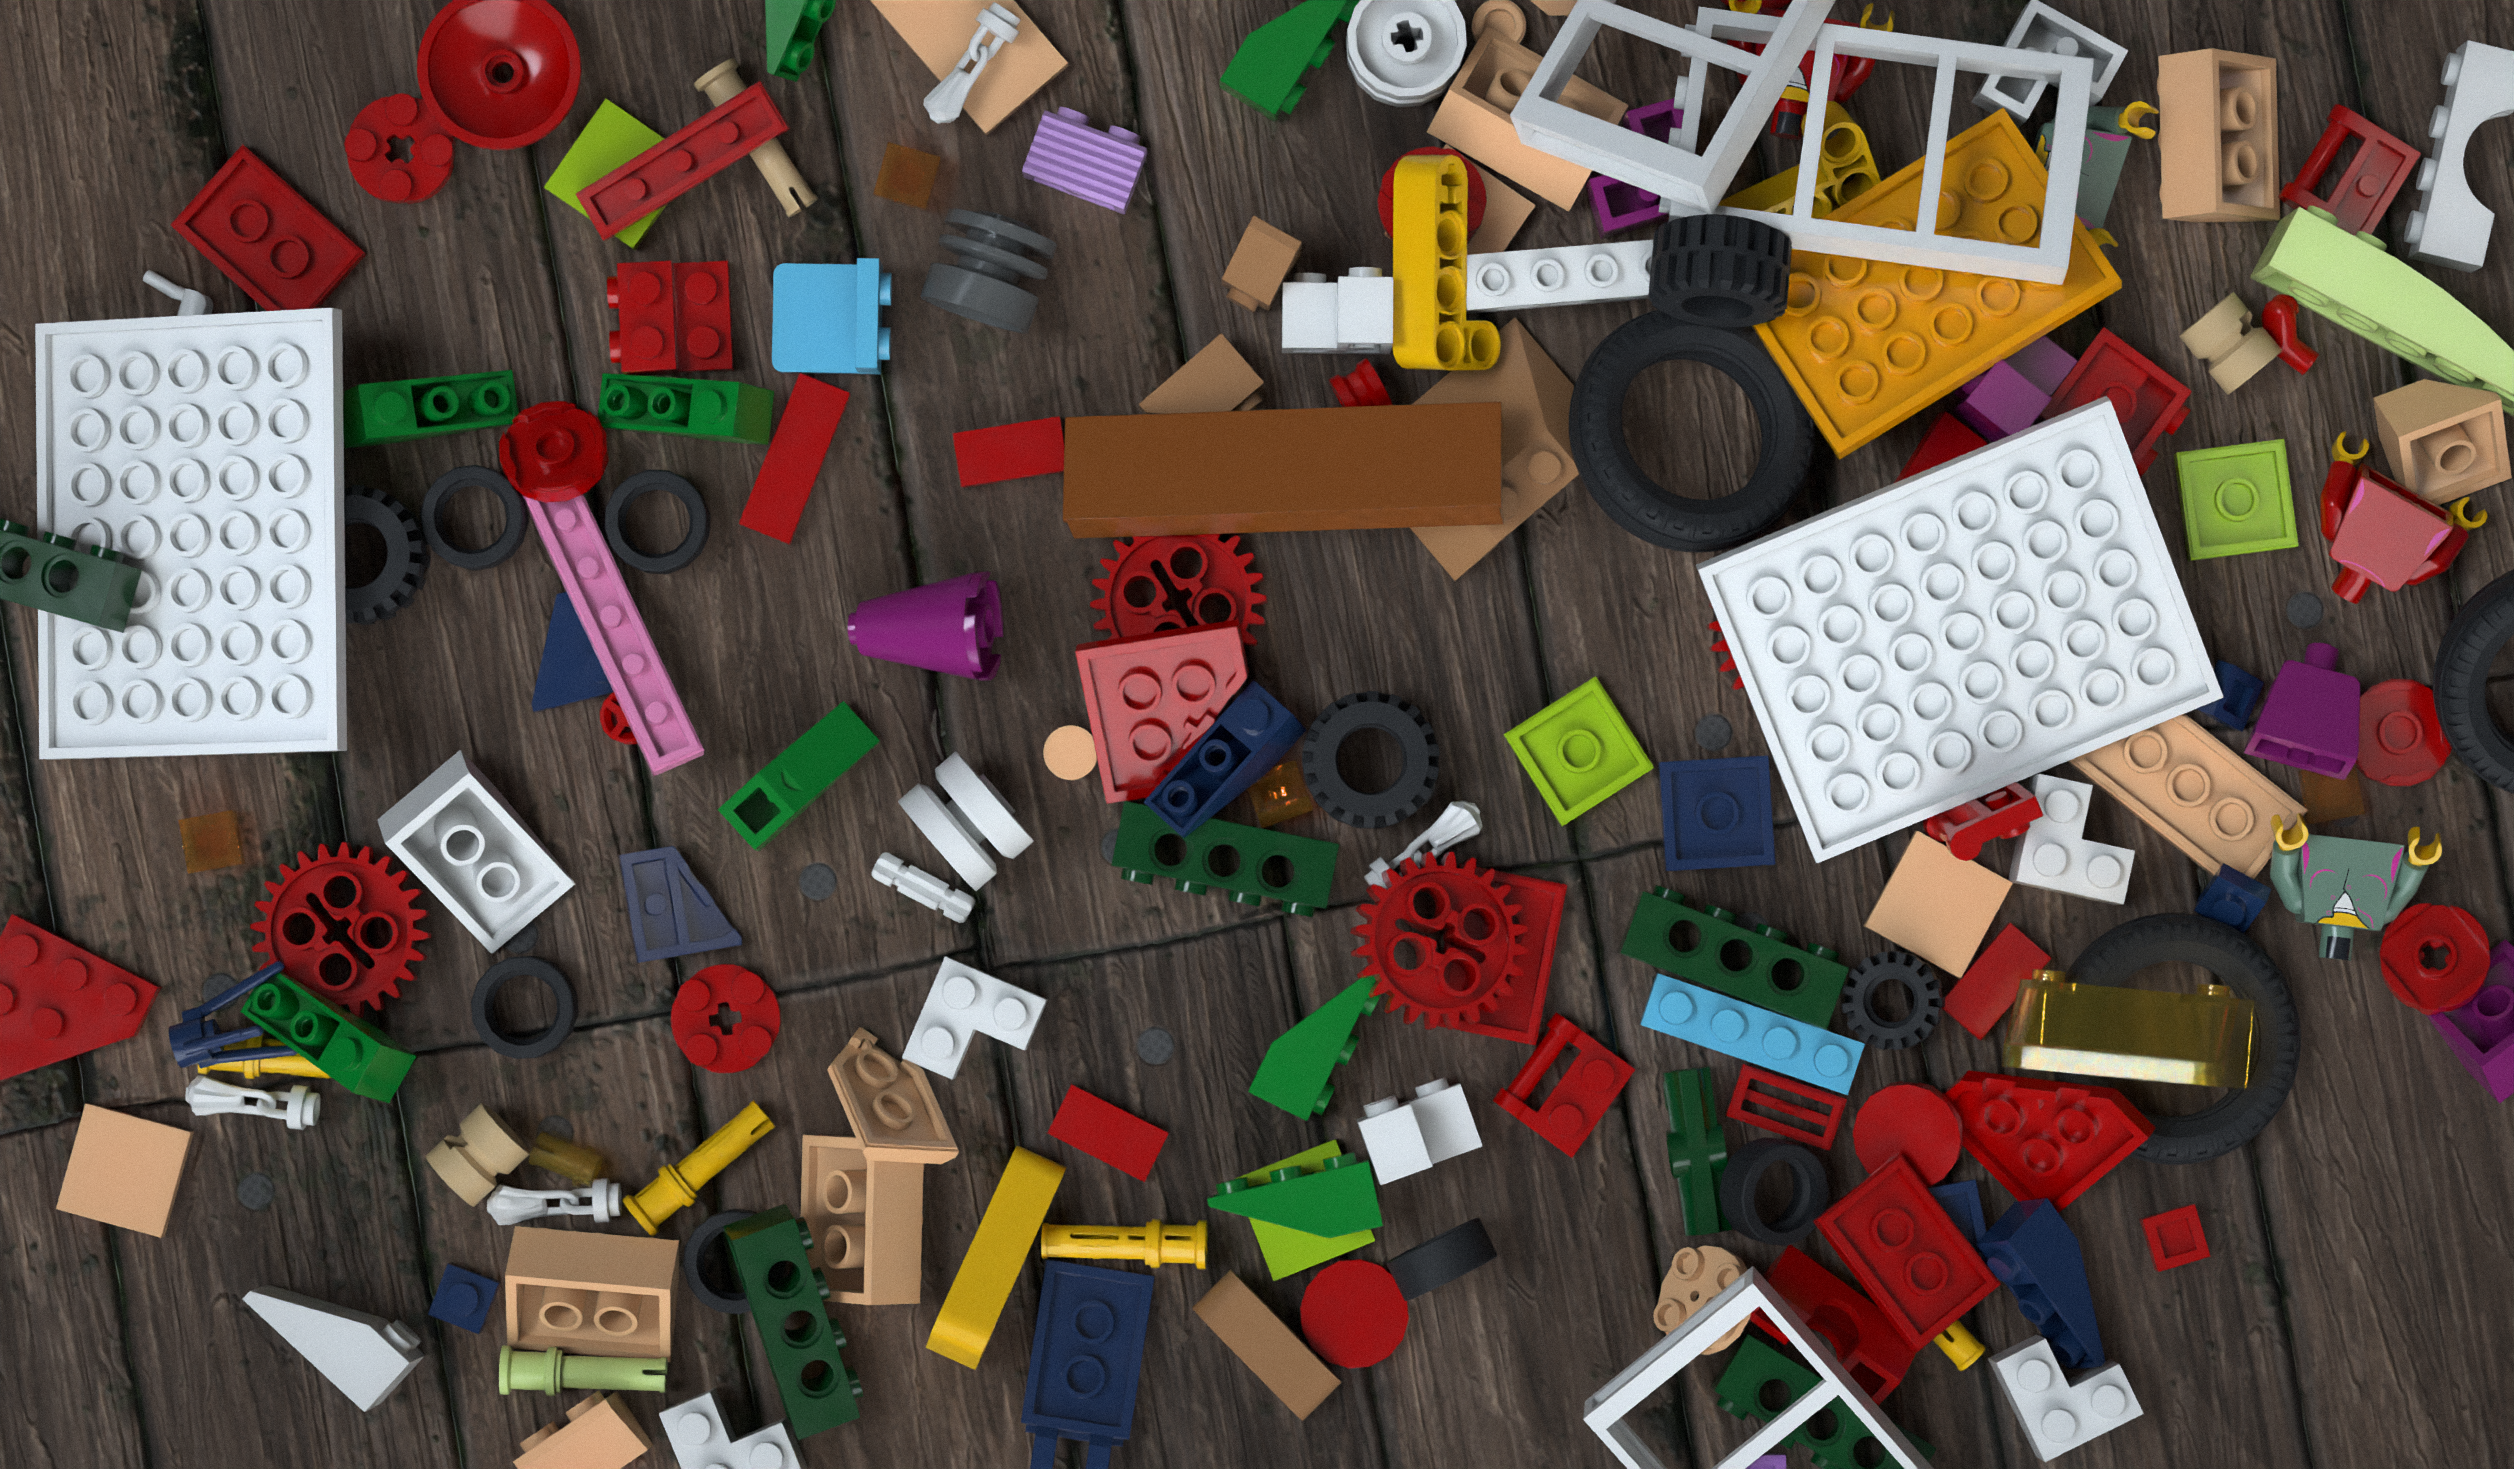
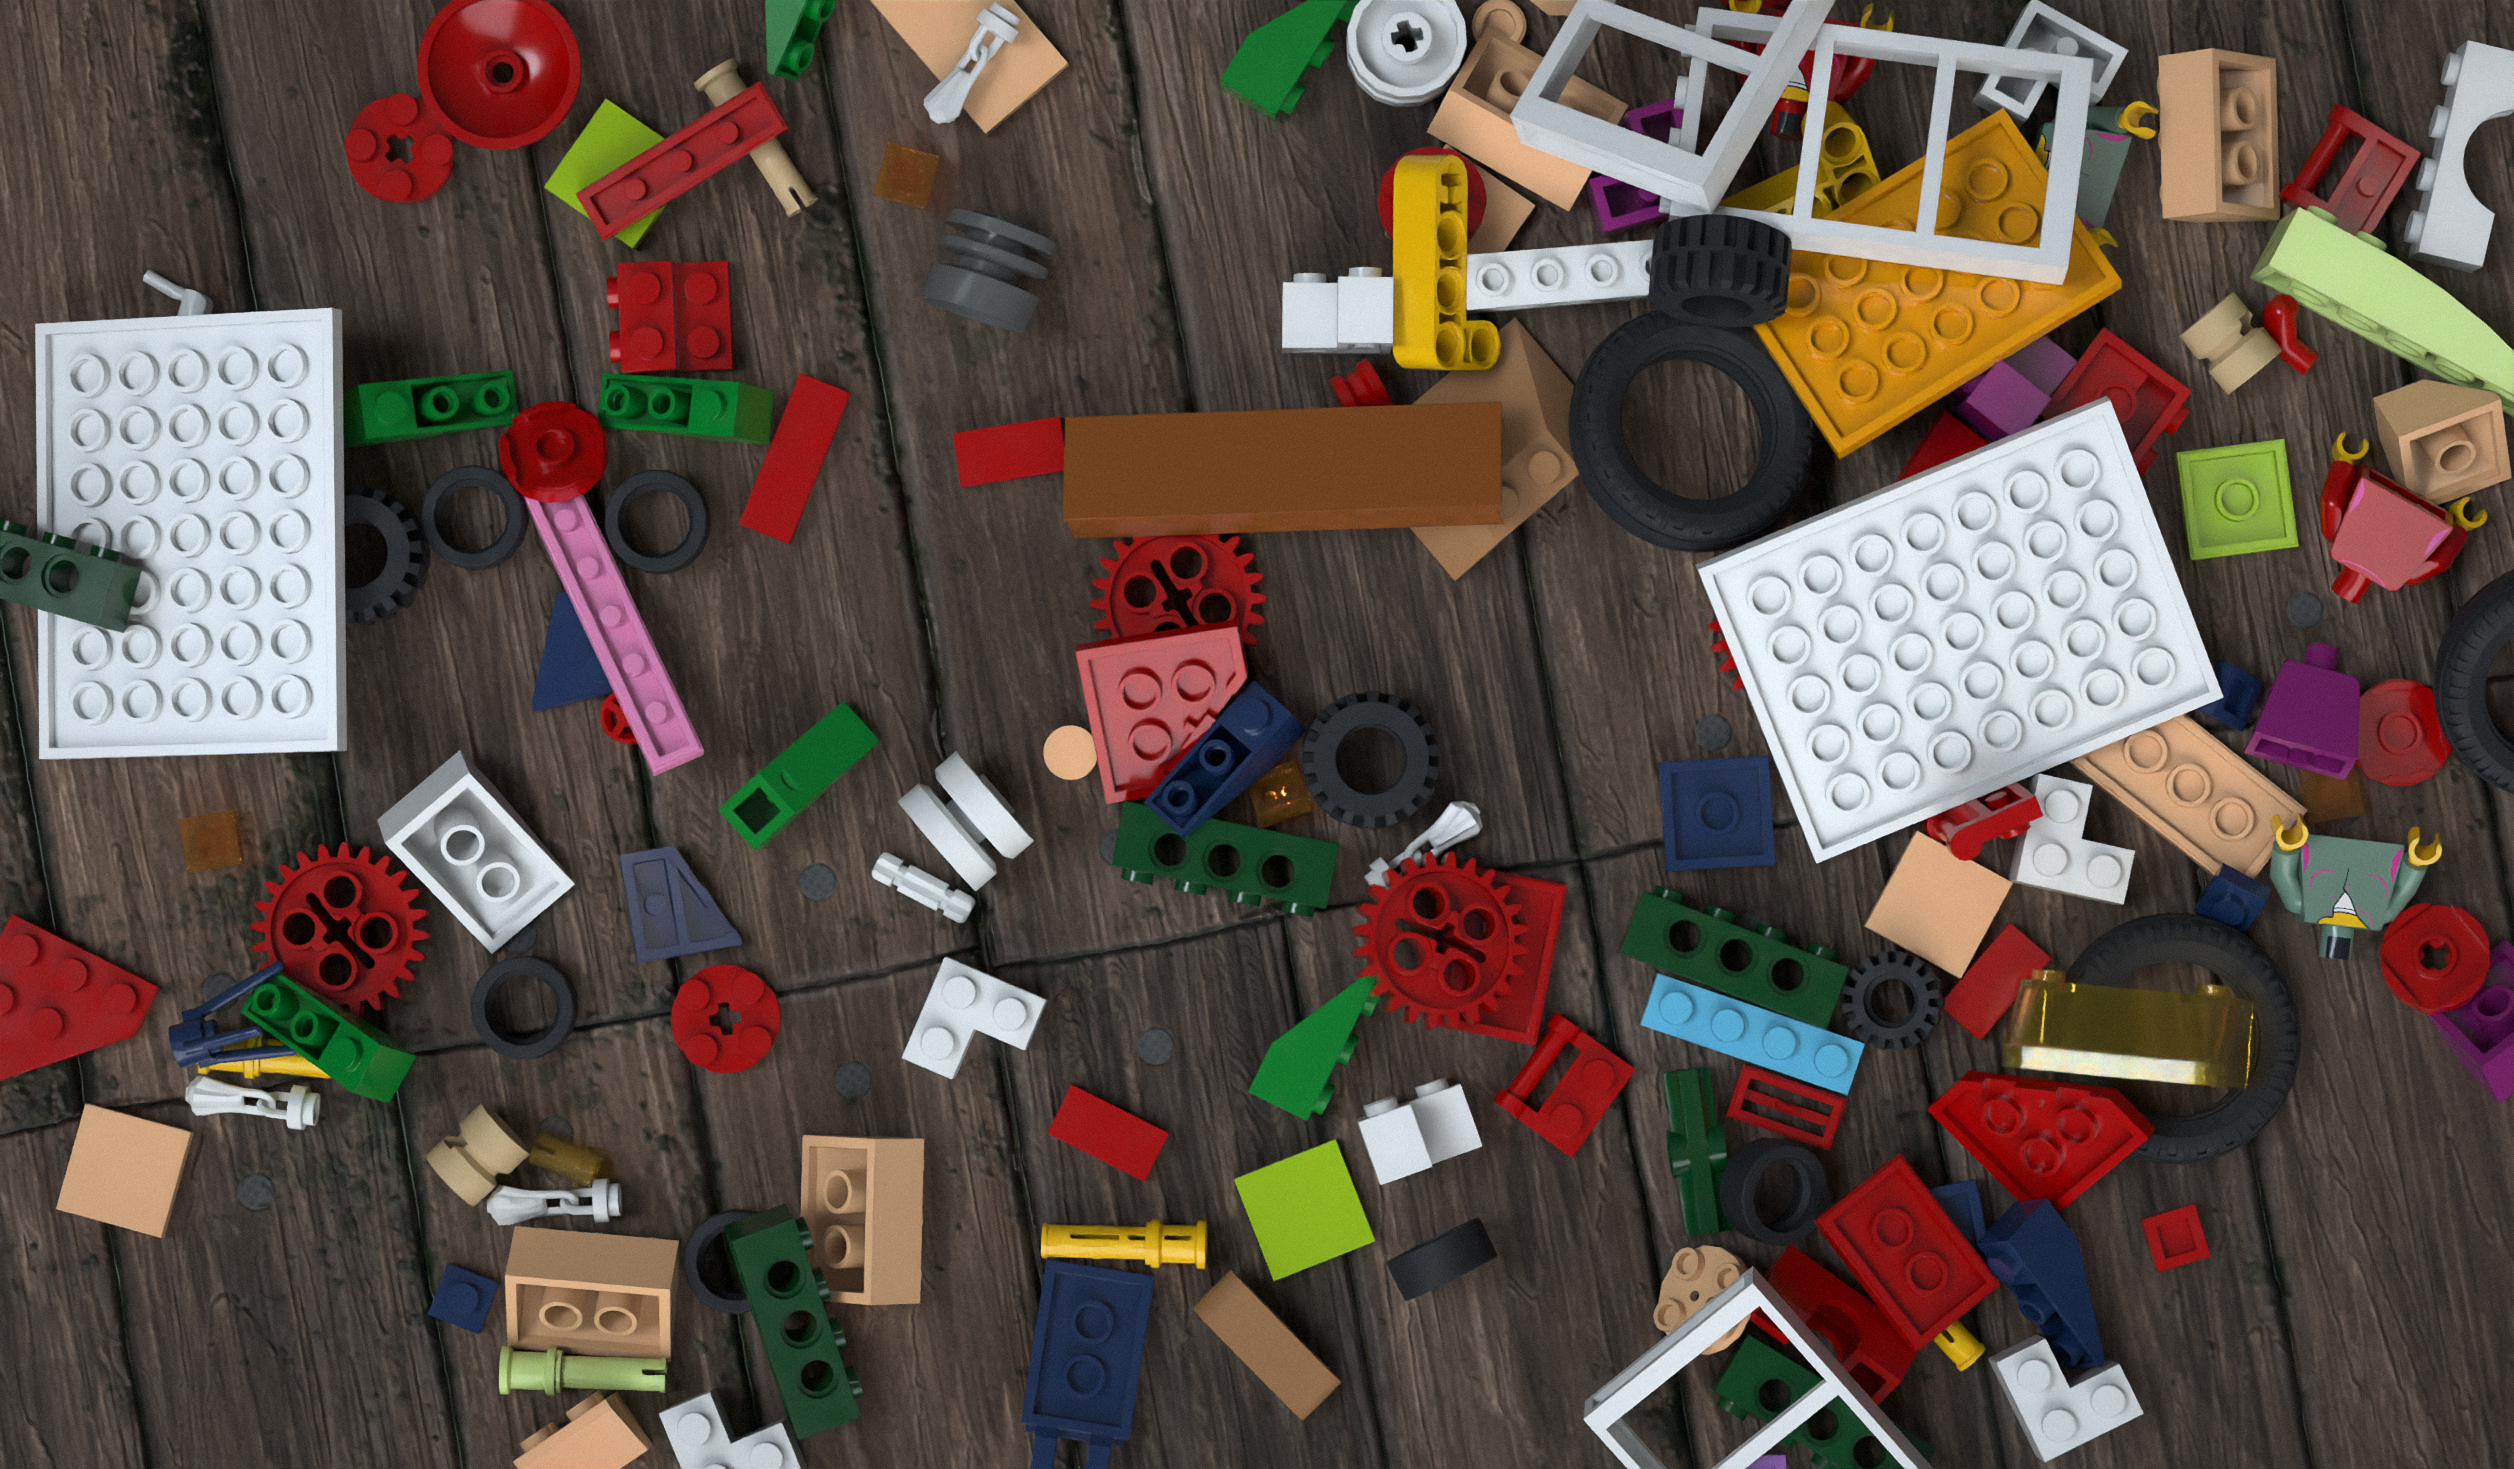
red tile [170,144,367,311] -> none
white slope [243,1285,425,1412] -> none
yellow pin [622,1100,776,1237] -> none
medium azure bracket [772,258,892,374] -> none
light nougat tile [827,1027,959,1164] -> none
magenta cone [848,571,1003,681] -> none
yellow beam [926,1145,1067,1370] -> none
lavender brick [1022,106,1148,215] -> none
medium nougat slope [1139,333,1264,414] -> none
green slope [1207,1152,1383,1238] -> none
medium nougat slope [1221,216,1302,313] -> none
red tile [1300,1259,1409,1368] -> none
lime tile [1503,676,1654,827] -> none
red tile [1853,1081,1963,1188] -> none

